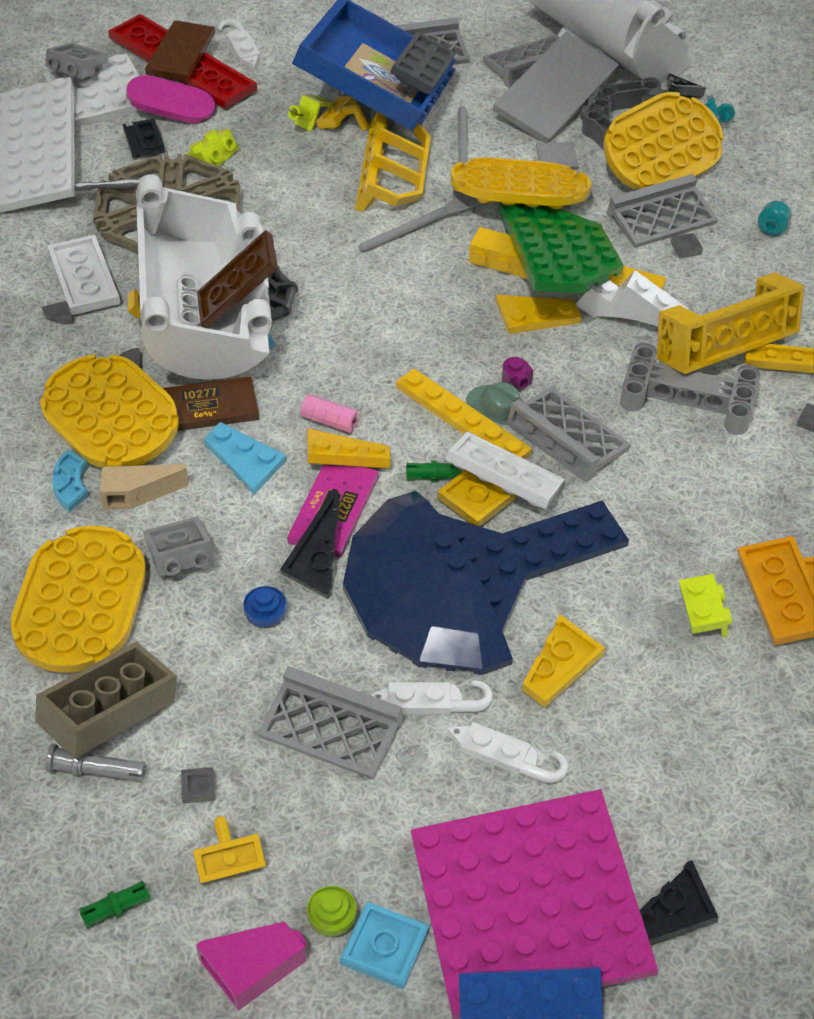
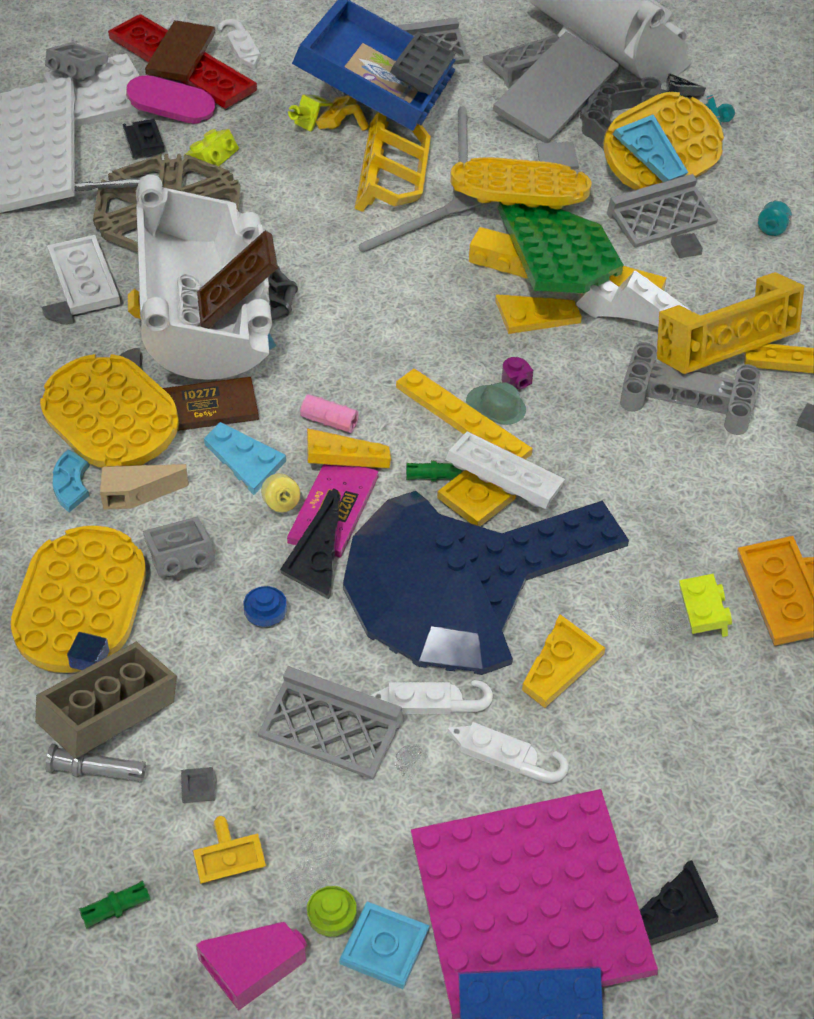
light grey fence [507,387,631,483] -> none
none -> clear blue piece [67,632,110,670]
none -> light yellow head [261,473,301,513]
none -> medium azure wing [613,115,688,182]

